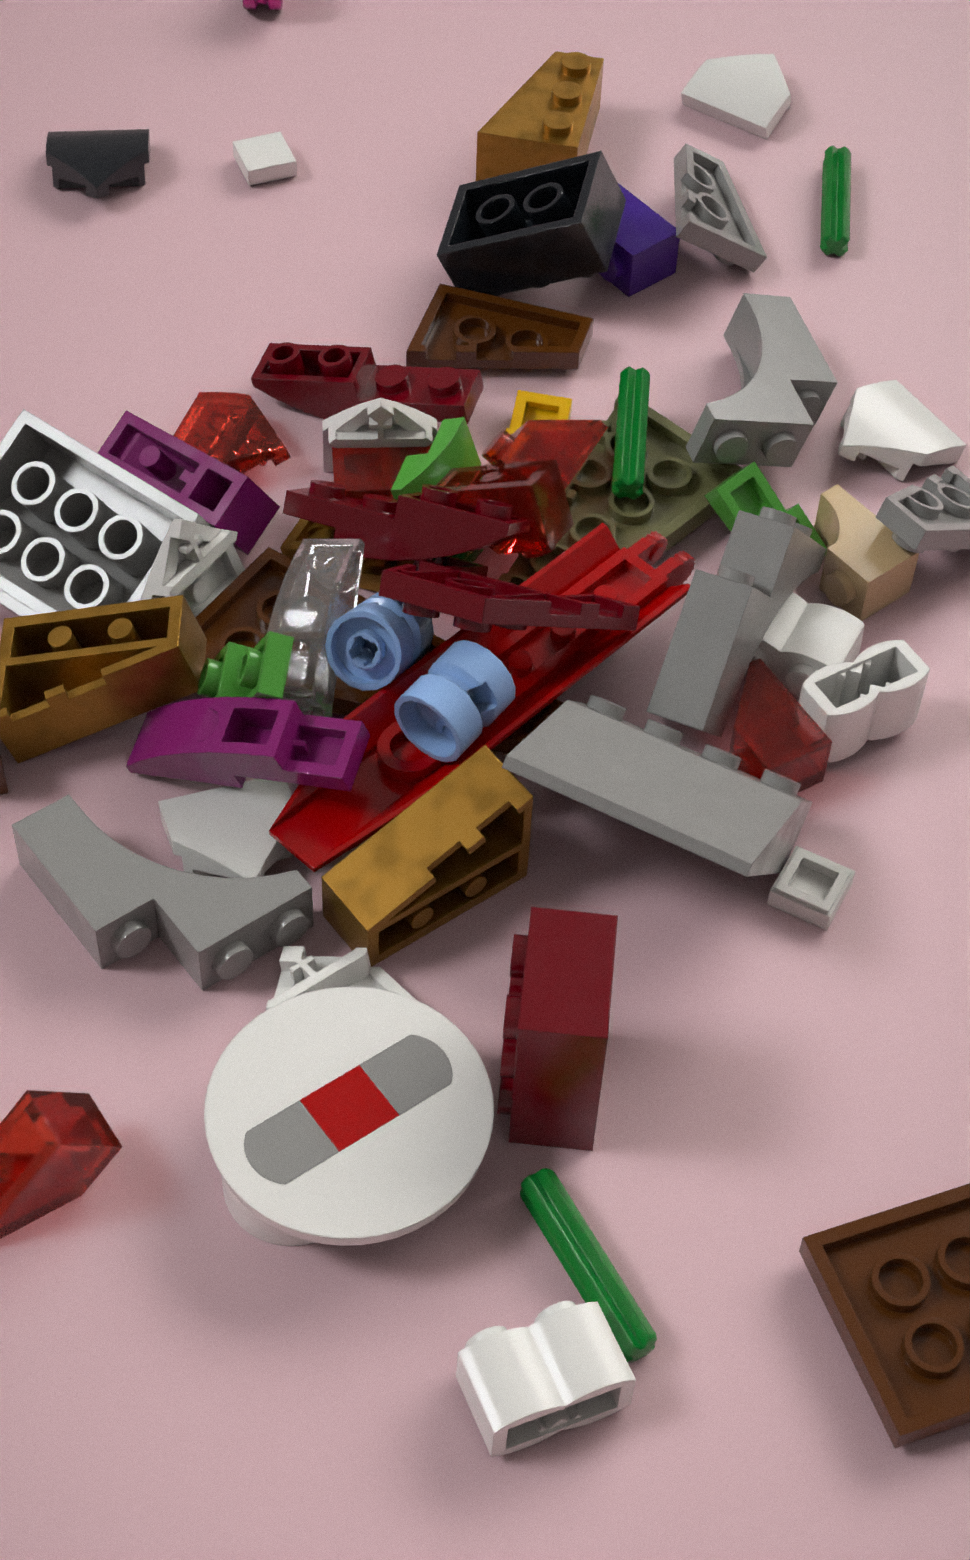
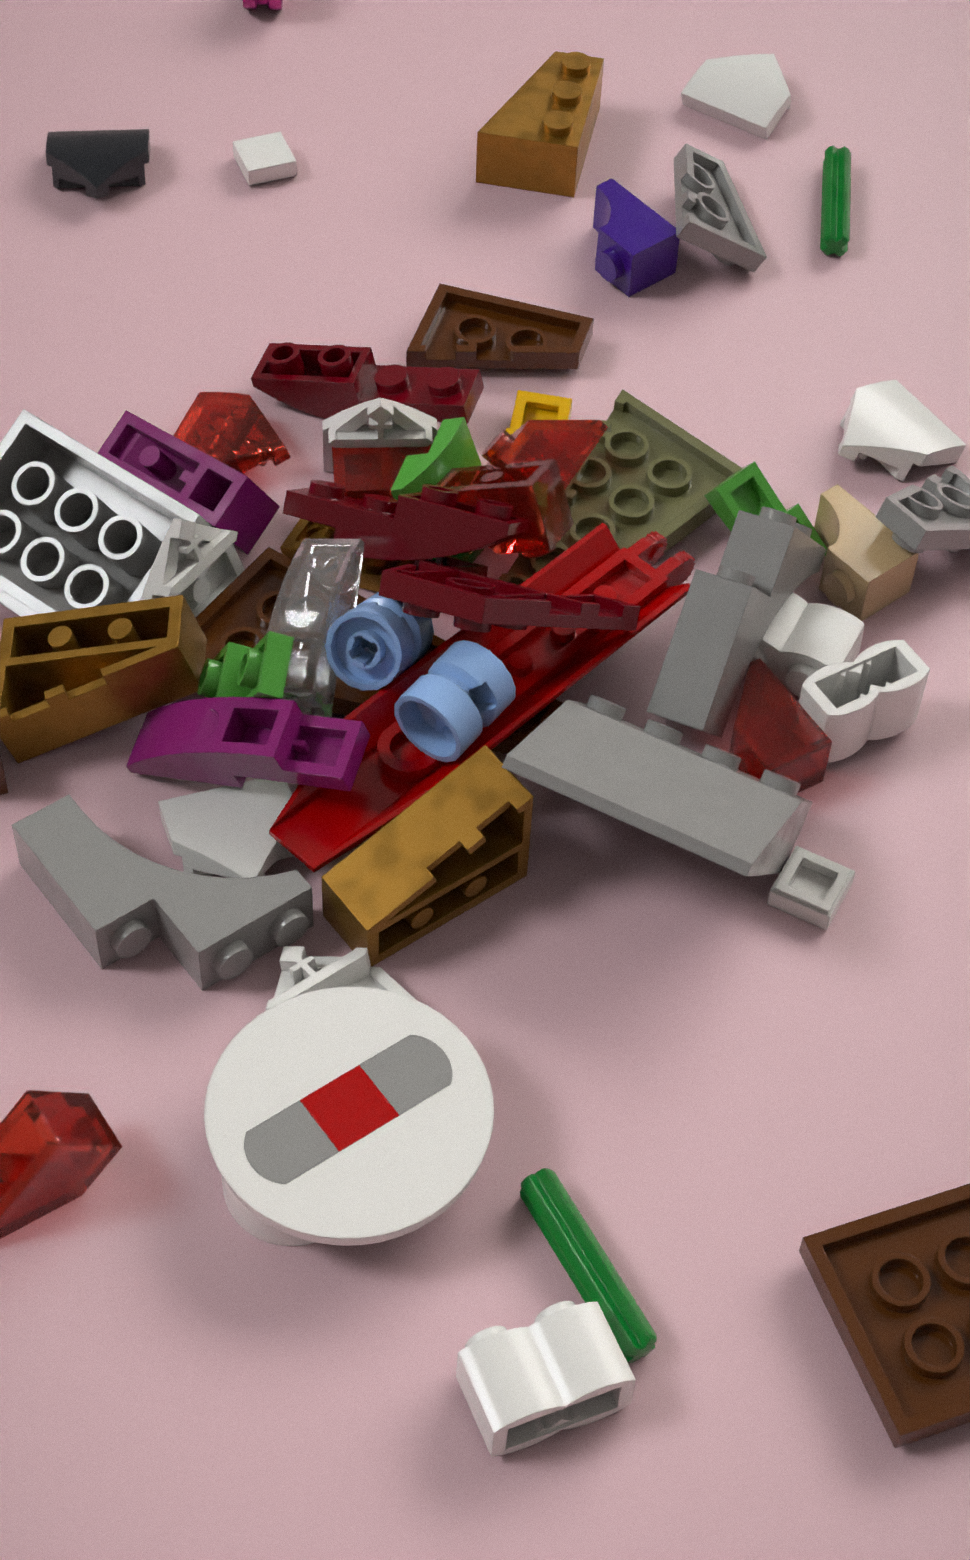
black brick [437,151,626,297] -> none
dark red brick [497,907,618,1151] -> none
green axle [611,366,650,500] -> none
light grey arch [686,293,838,467] -> none

